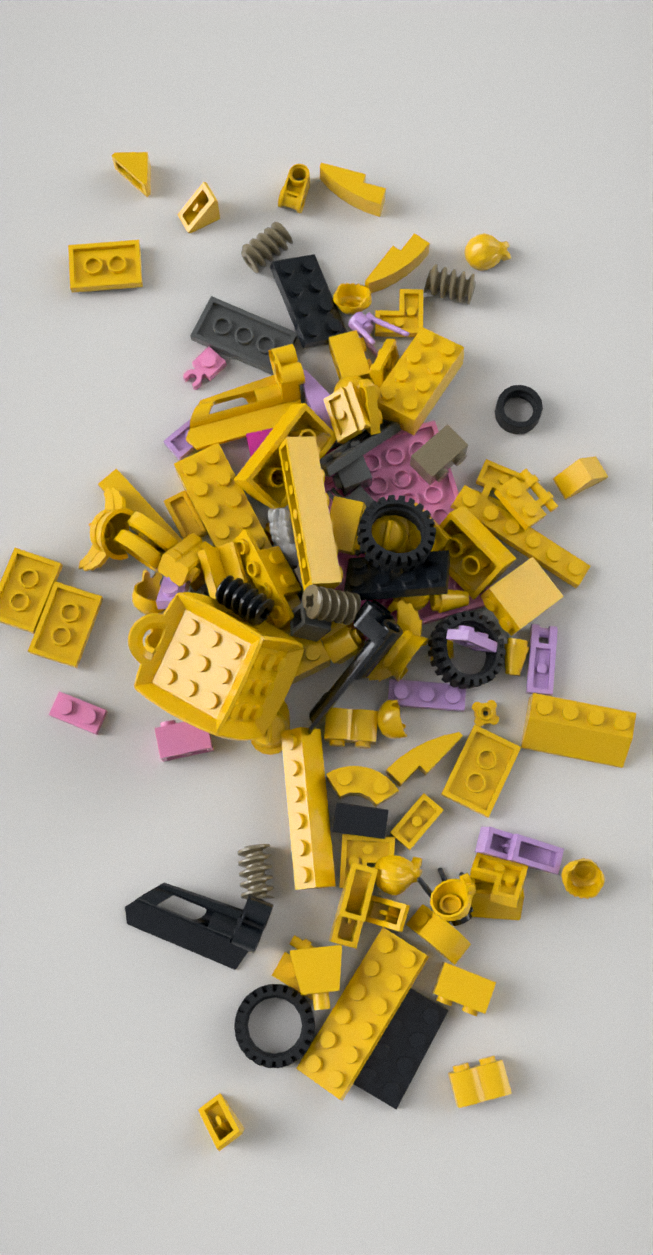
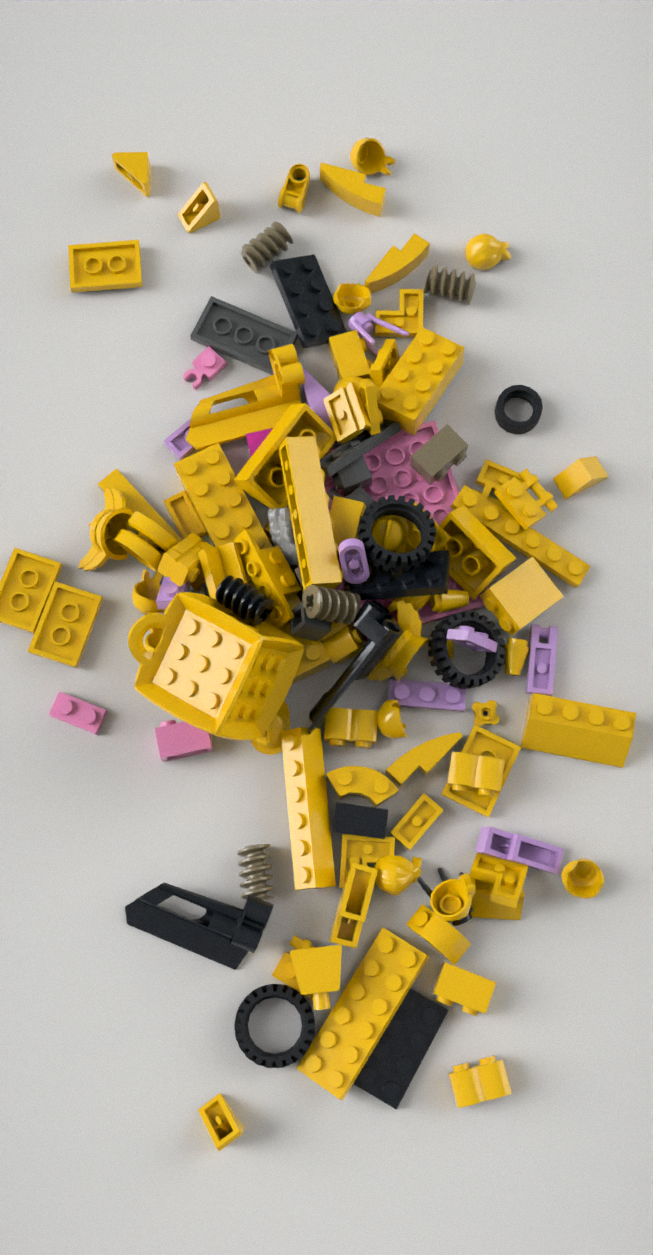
yellow slope [365,895,410,933] -> none
none -> lavender plate [338,538,370,584]
none -> yellow piece [350,137,396,176]
none -> yellow brick [447,752,505,797]

